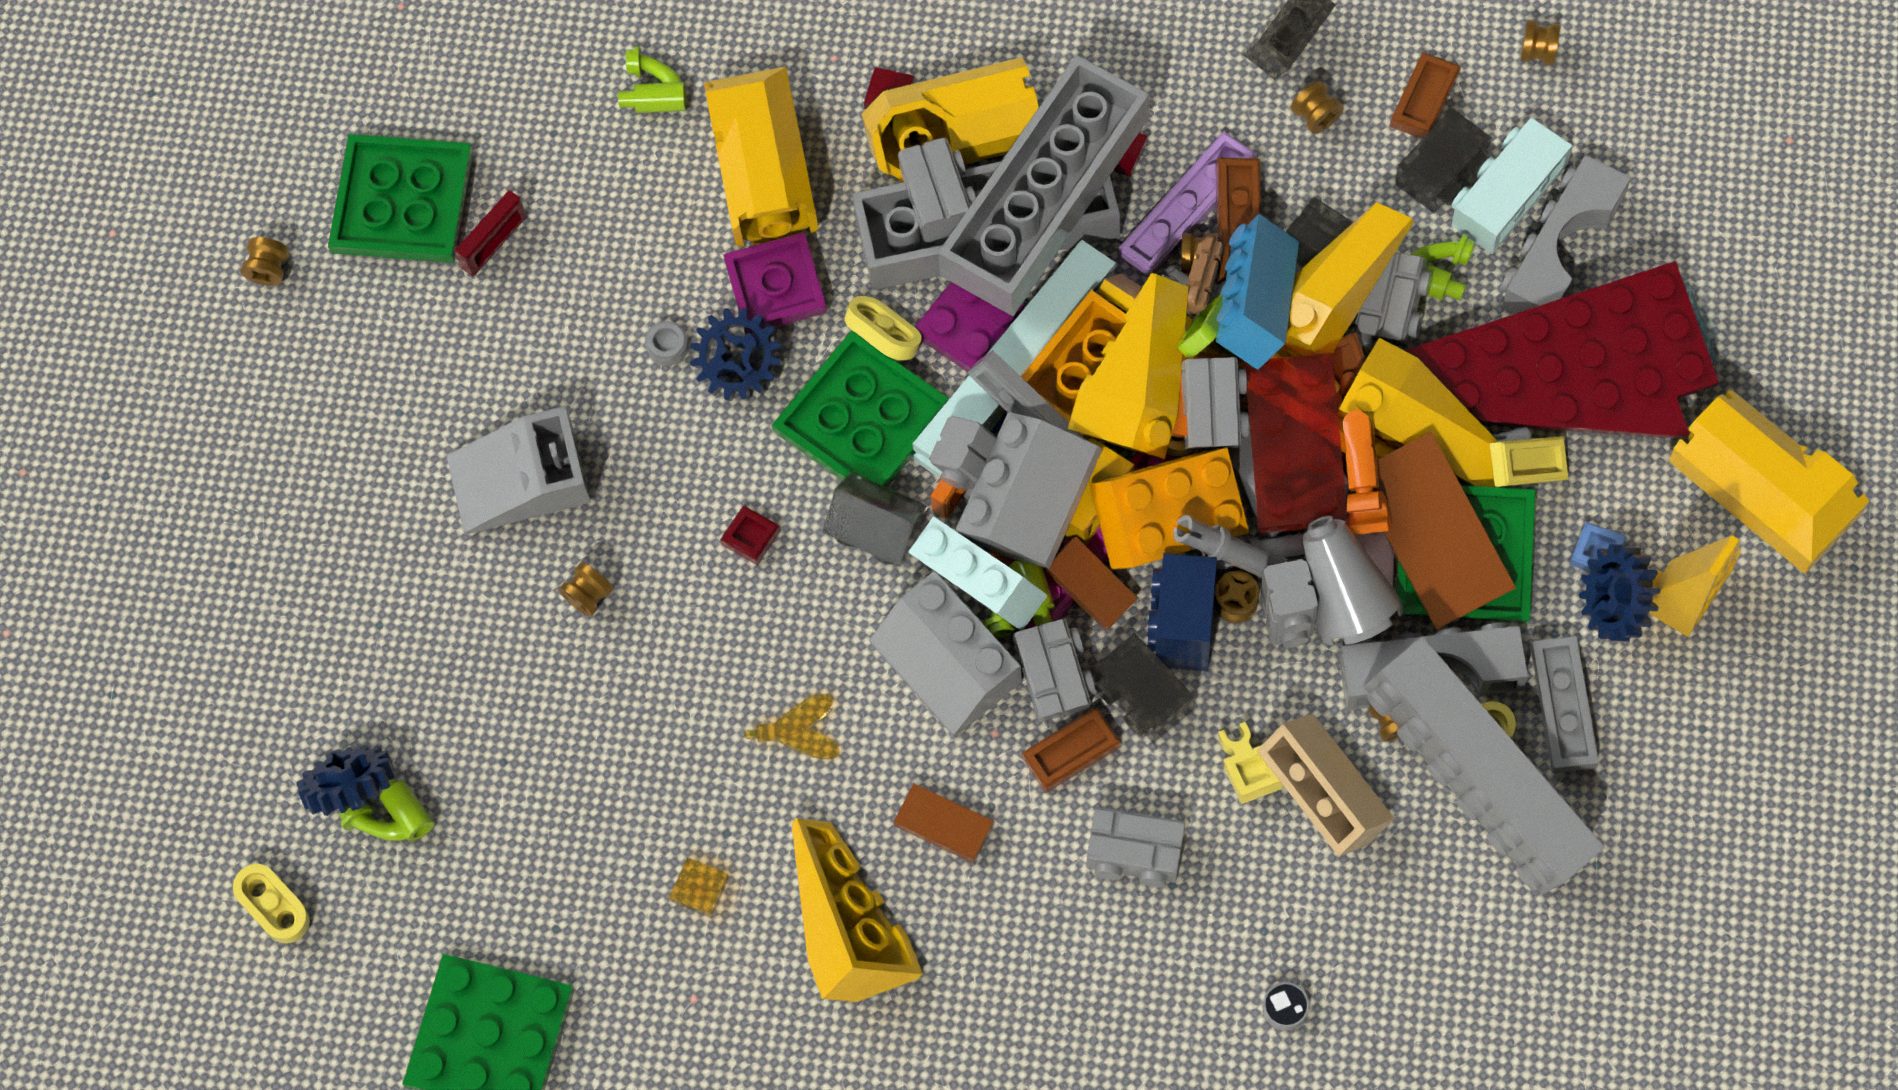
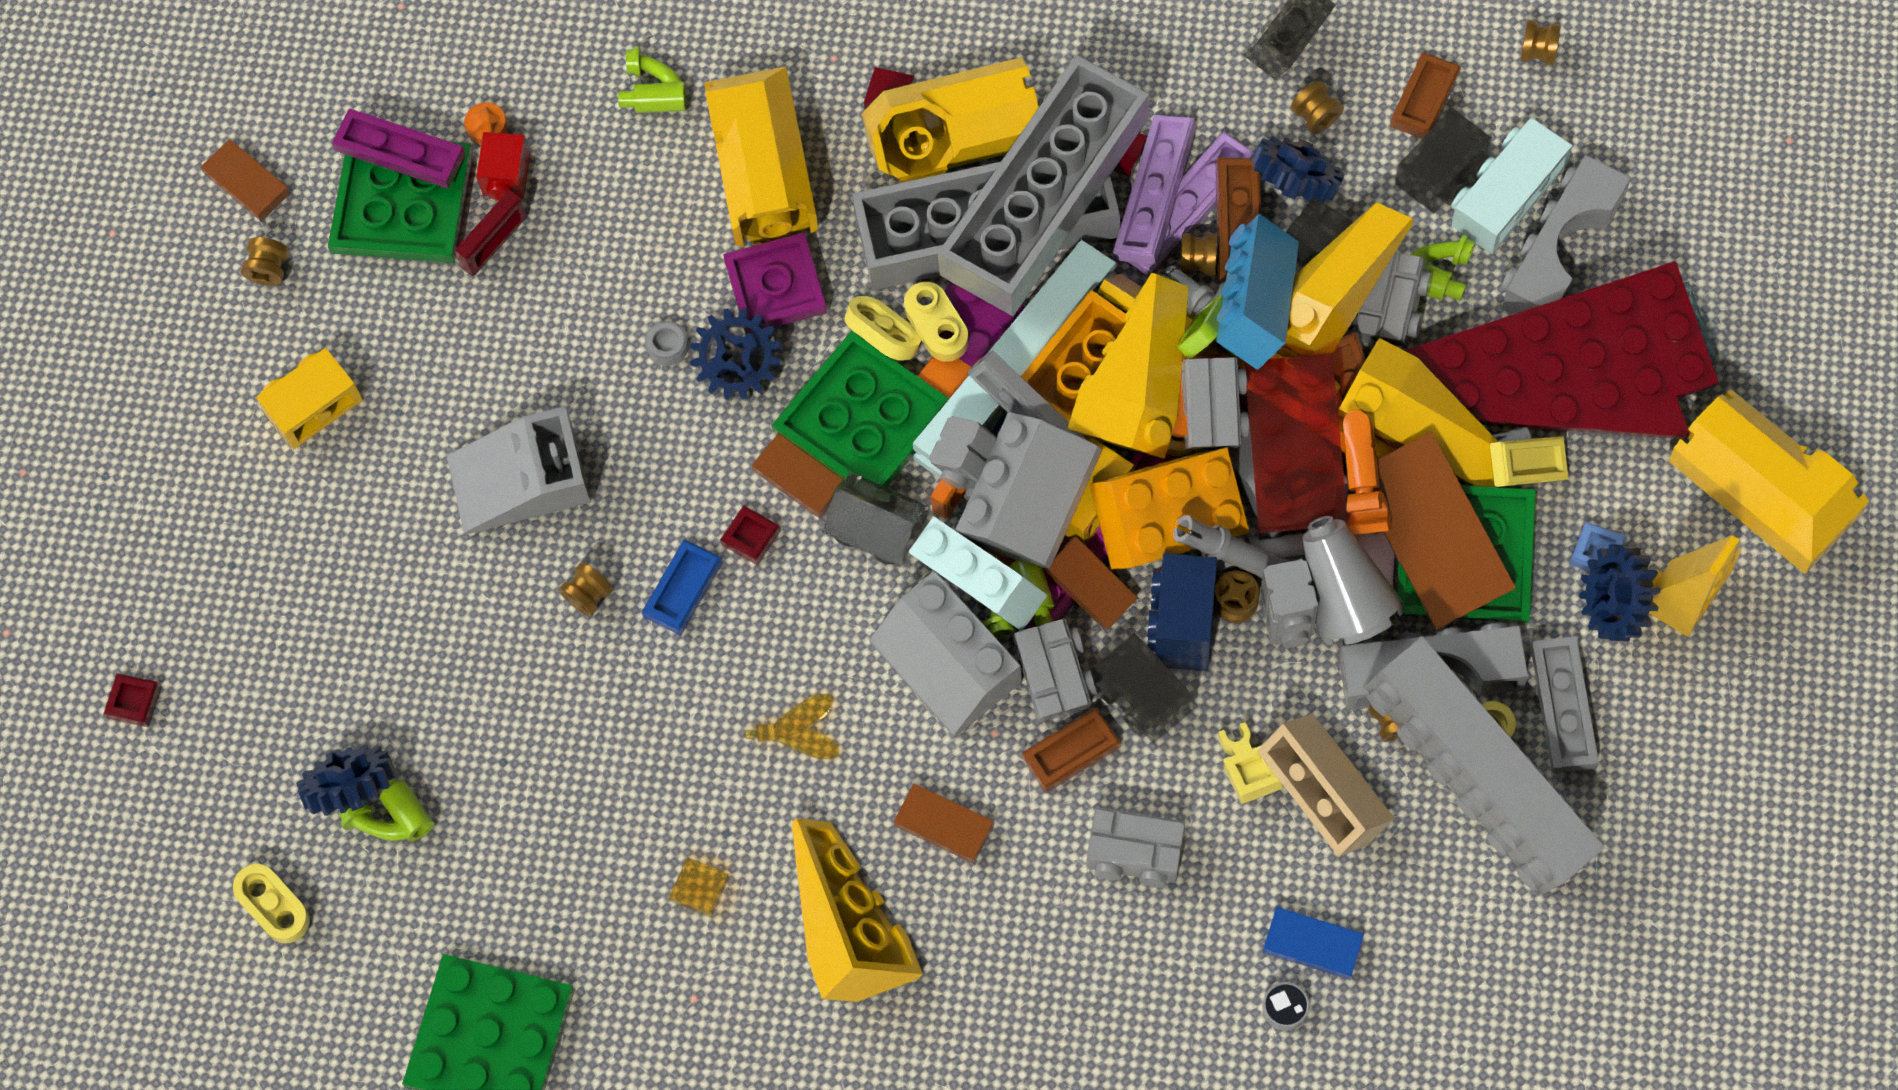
light grey brick [898,137,976,242] -> none
medium nougat axle [1186,237,1223,315] -> none
none -> dark red tile [103,673,162,727]
none -> dark orange tile [200,139,290,221]
none -> yellow brick [256,347,363,450]
none -> magenta plate [332,108,465,189]
none -> orange tile [464,102,508,146]
none -> red brick [476,132,531,201]
none -> blue tile [641,539,723,636]
none -> dark orange tile [751,433,847,519]
none -> light yellow plate [904,282,969,362]
none -> orange tile [918,357,971,399]
none -> lavender tile [1113,115,1197,265]
none -> dark blue gear [1251,136,1344,203]
none -> blue tile [1263,907,1364,980]

